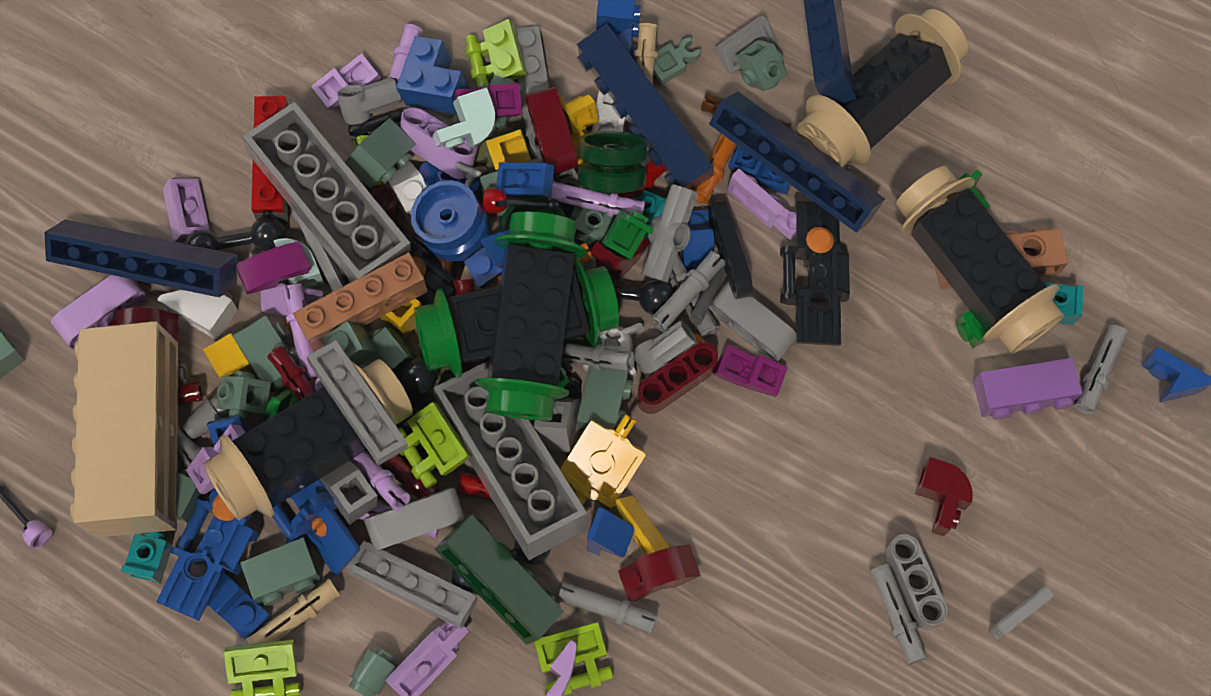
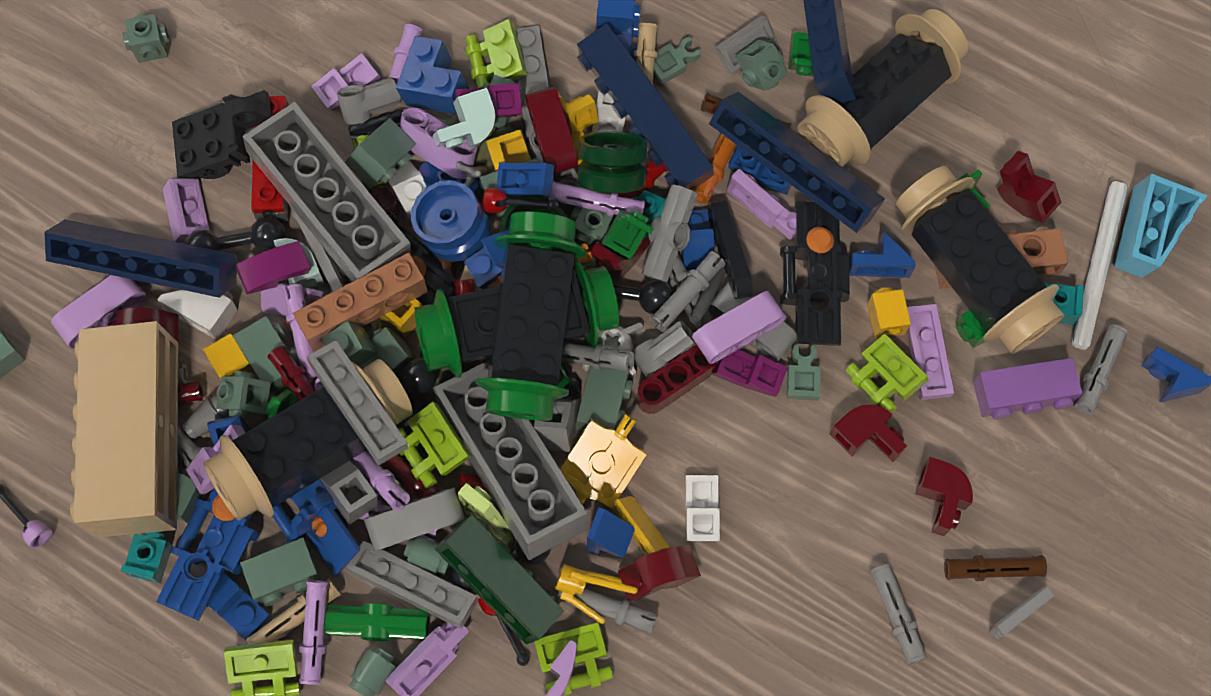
light grey beam [885,534,948,630] -> none
none -> sand green brick [122,14,169,63]
none -> black plate [172,90,271,179]
none -> lavender pin [299,580,328,685]
none -> green piece [324,603,429,642]
none -> sand green brick [404,535,451,577]
none -> yellowish green wing [458,483,516,548]
none -> black hinge [478,598,530,666]
none -> yellow plant [555,564,637,624]
none -> white slope [685,475,720,541]
none -> lavender beam [692,291,786,364]
none -> sand green plate [787,344,821,401]
none -> green bracket [788,32,814,76]
none -> dark red brick [829,405,907,462]
none -> lime plate [846,334,929,413]
none -> blue slope [849,232,915,278]
none -> yellow brick [867,287,911,339]
none -> lavender plate [907,304,954,400]
none -> reddish brown pin [944,555,1047,581]
none -> dark red brick [997,151,1062,224]
none -> white axle [1071,181,1128,350]
none -> medium azure wedge [1114,174,1208,278]

